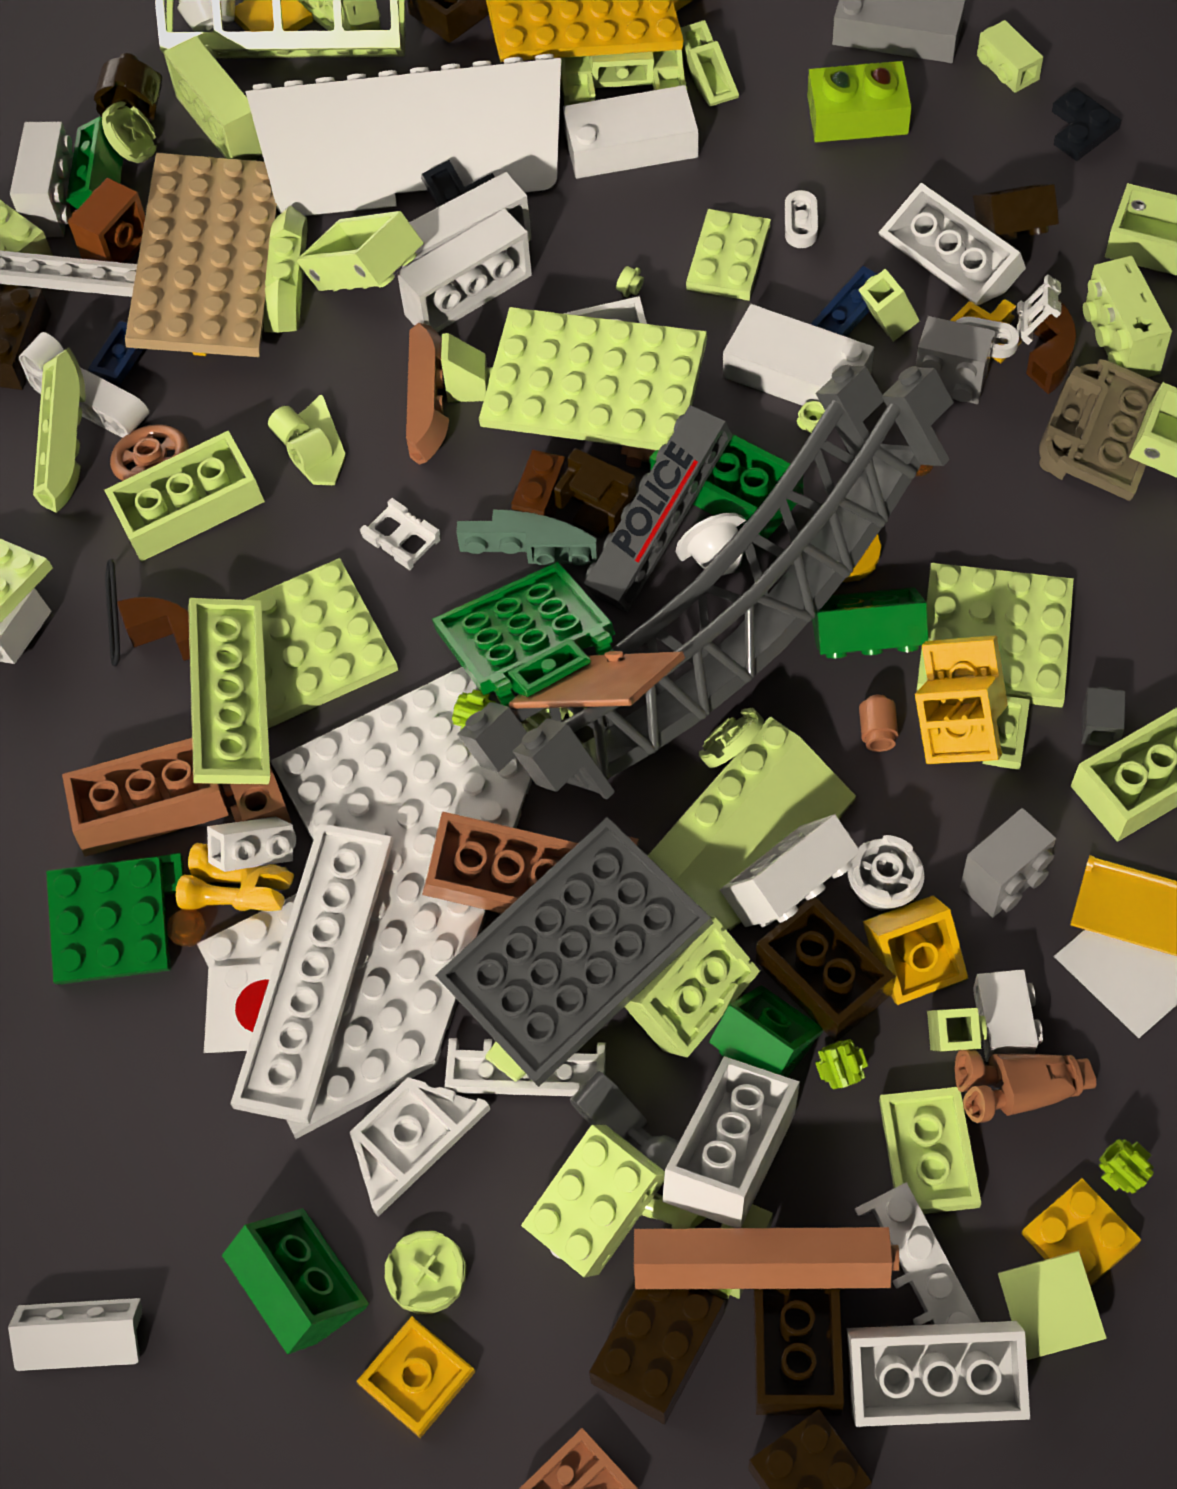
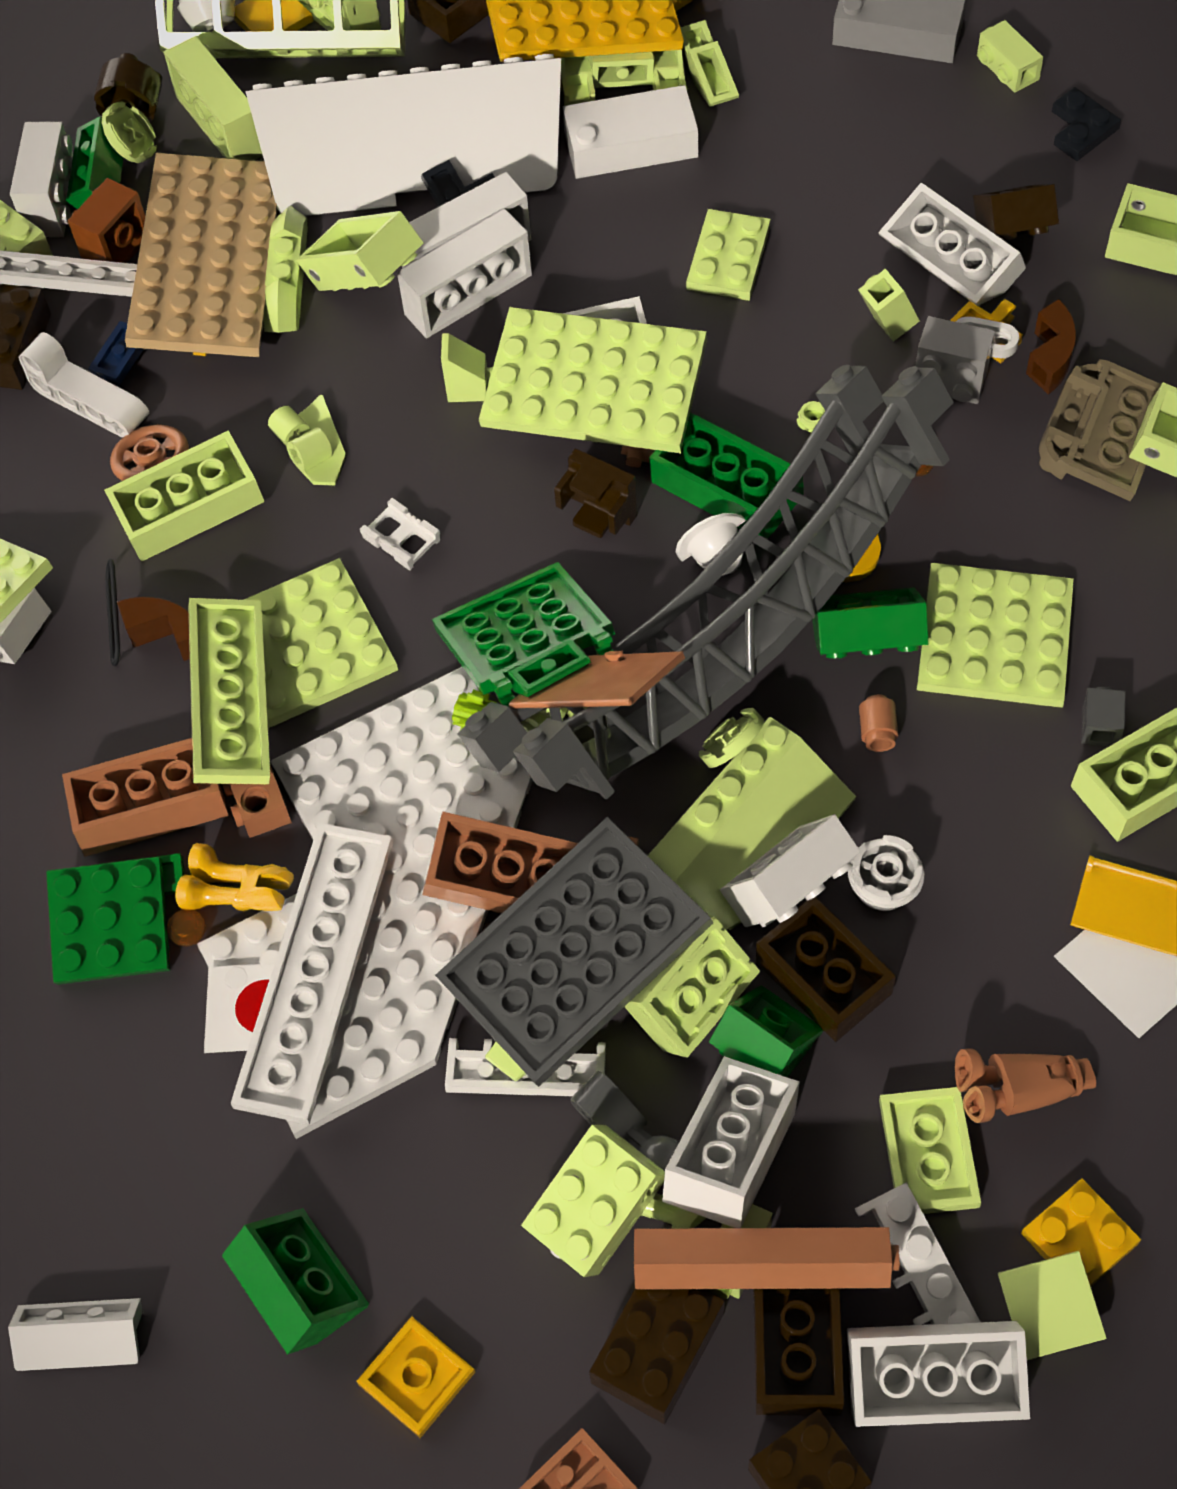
yellowish green brick [33,347,86,513] -> none
white brick [207,816,296,872] -> none
white wing [350,1077,490,1217] -> none
yellowish green tile [385,1231,467,1314] -> none
nougat brick [406,323,449,464] -> none
sand green slope [457,509,597,566] -> none
reddish brown brick [511,449,566,518] -> none
dark grey brick [584,405,733,613] -> none
yellowish green plate [616,266,644,298] -> none
white brick [723,304,874,406] -> none
white plate [785,190,818,248] -> none
lime piece [807,61,911,142] -> none
dark blue plate [810,266,878,337] -> none
lime gear [815,1039,868,1089] -> none
yellow slope [863,895,968,1005] -> none
yellow bracket [915,635,1008,764] -> none
yellowish green brick [927,1008,987,1051] -> none
light grey brick [960,808,1056,918] -> none
white brick [973,970,1043,1062] -> none
yellowish green plate [982,696,1030,770] -> none
white piece [1017,274,1061,345] -> none
yellowish green piece [1083,255,1172,378] -> none
lime gear [1099,1139,1154,1194] -> none

